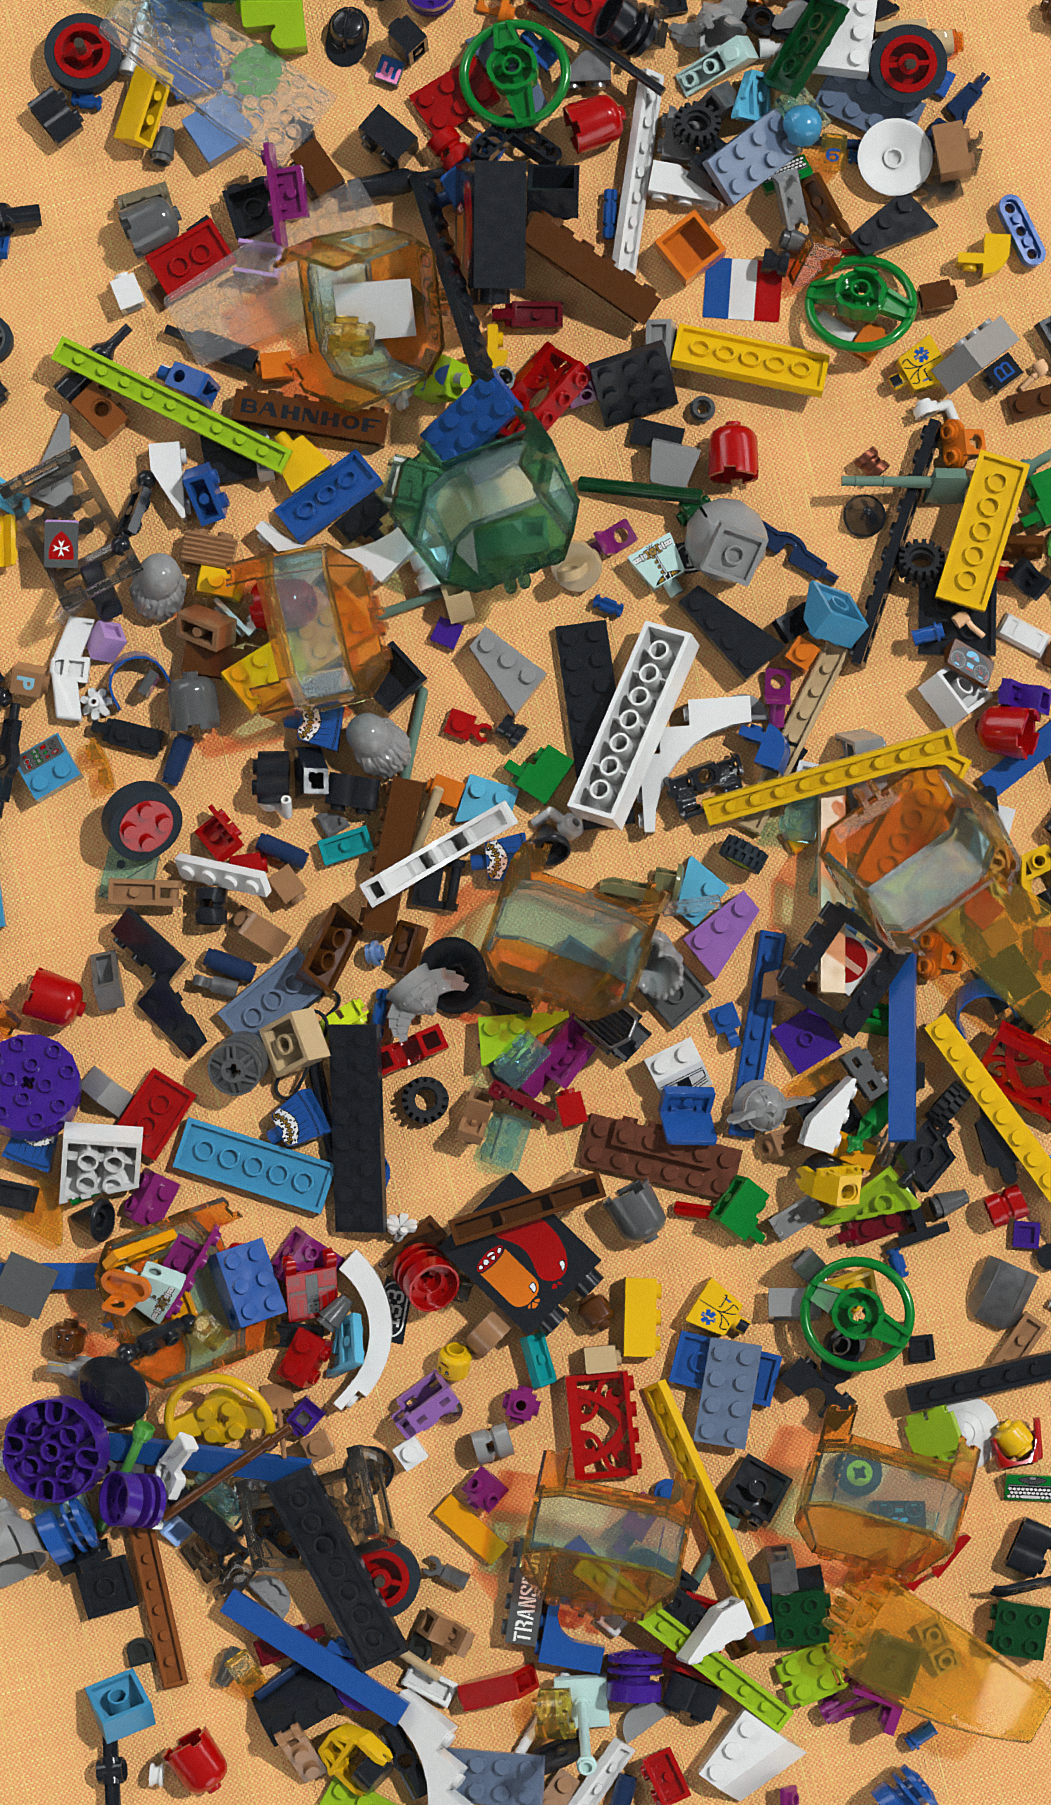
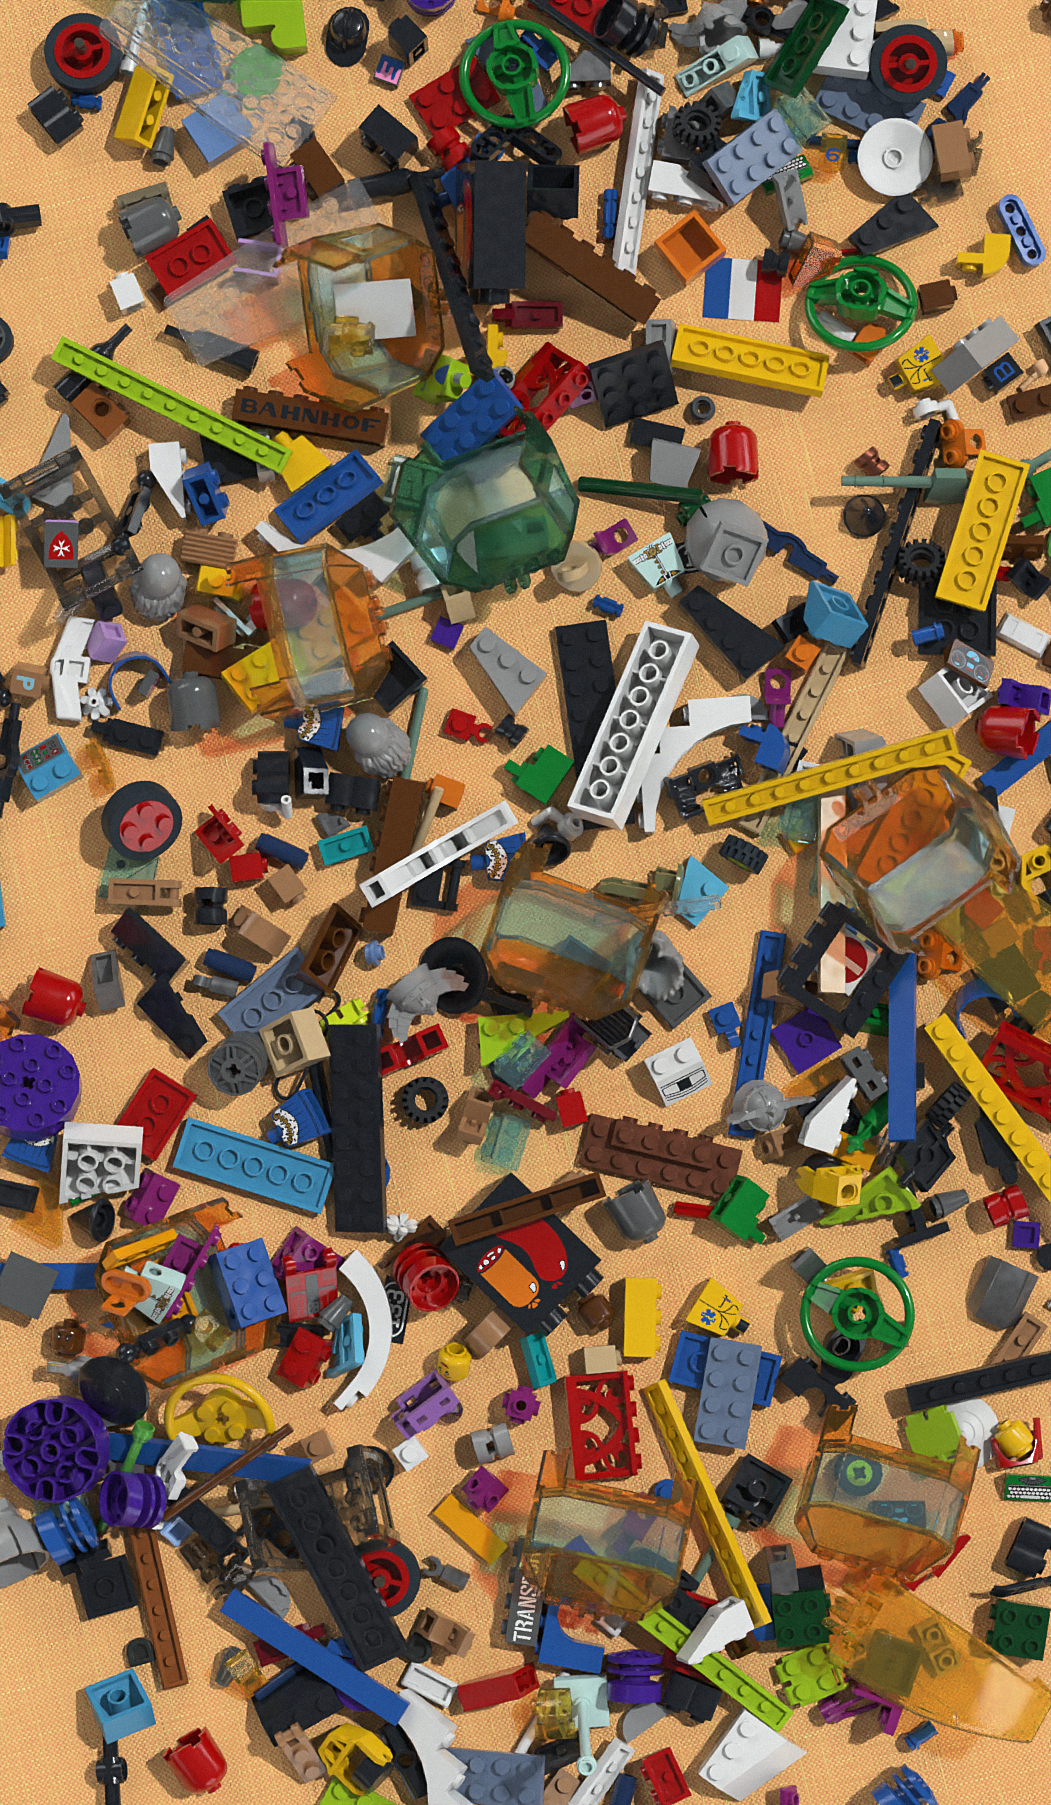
light grey slope [82,1065,135,1118] -> none
white bush [149,1762,165,1787] -> none
blue torso [157,361,221,409] -> none
dark blue piece [160,732,195,787] -> none
white plate [174,853,272,898] -> none
clear light blue bracket [194,1472,250,1526] -> none
orange brick [256,350,295,384] -> none
medium nougat piece [260,1381,294,1459] -> none
dark purple window [286,1395,327,1437] -> none
reddish brown slope [384,919,429,975] -> none
white plant [386,377,414,411] -> none
tan bar [399,1651,443,1682] -> none
medium azure wing [455,774,519,823] -> none
blue bracket [658,1086,717,1146] -> none
medium lavender wedge [682,890,760,980] -> none
light grey hinge [767,1288,821,1321] -> none
dark azure hair [783,104,822,147] -> none
reddish brown hinge [800,172,851,246] -> none
dark red hinge [835,1211,909,1246] -> none
black tile [907,1334,936,1363] -> none
light nougat hand [951,611,986,639] -> none

